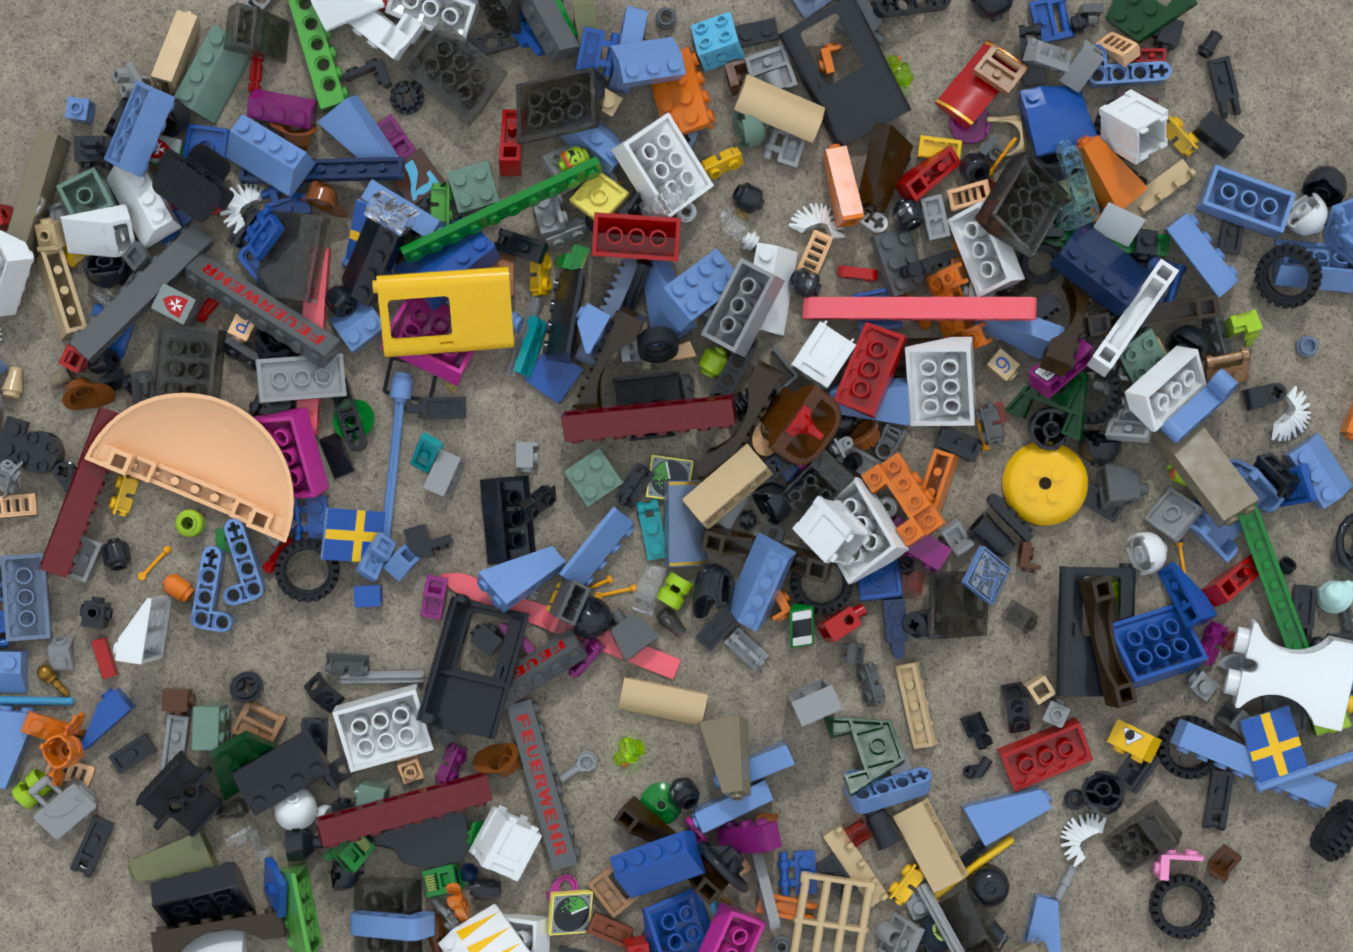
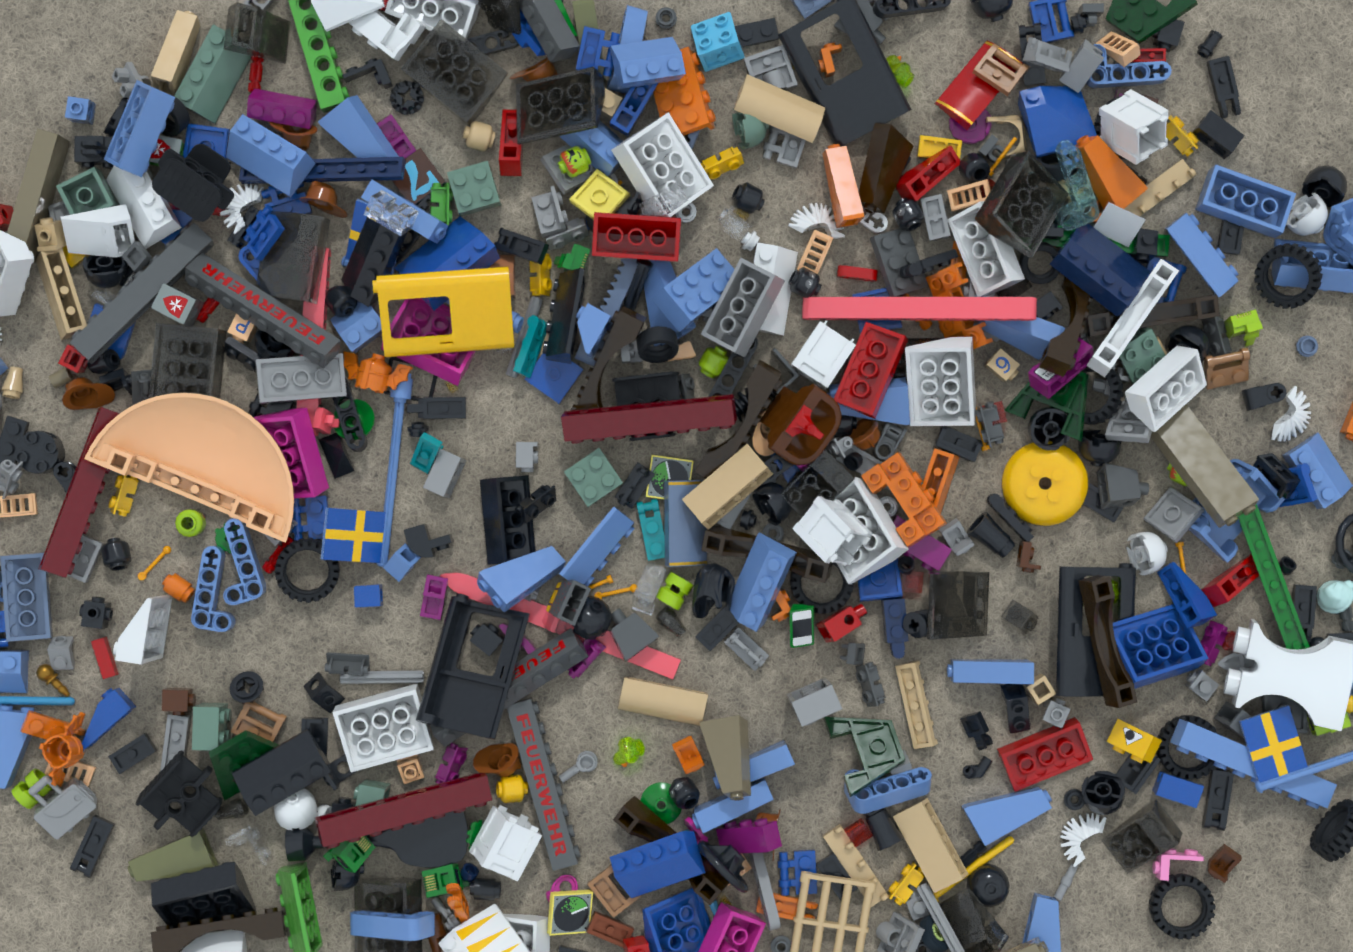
blue plate [263,857,288,918] -> none
medium blue slope [355,532,396,582] -> none
green plate [400,156,603,263] -> none
reddish brown bracket [725,59,747,96] -> none
tile [961,546,1011,605] -> none
medium blue beam [1160,368,1239,444] -> none
none -> coral tile [312,407,340,435]
none -> orange helmet [343,351,413,394]
none -> black plate [407,422,429,437]
none -> tan head [462,121,495,152]
none -> yellow head [496,775,528,803]
none -> dark orange piece [509,57,558,88]
none -> blue slope [610,83,658,137]
none -> orange bracket [672,736,705,774]
none -> medium blue slope [947,659,1034,684]
none -> blue hinge [1152,771,1204,808]

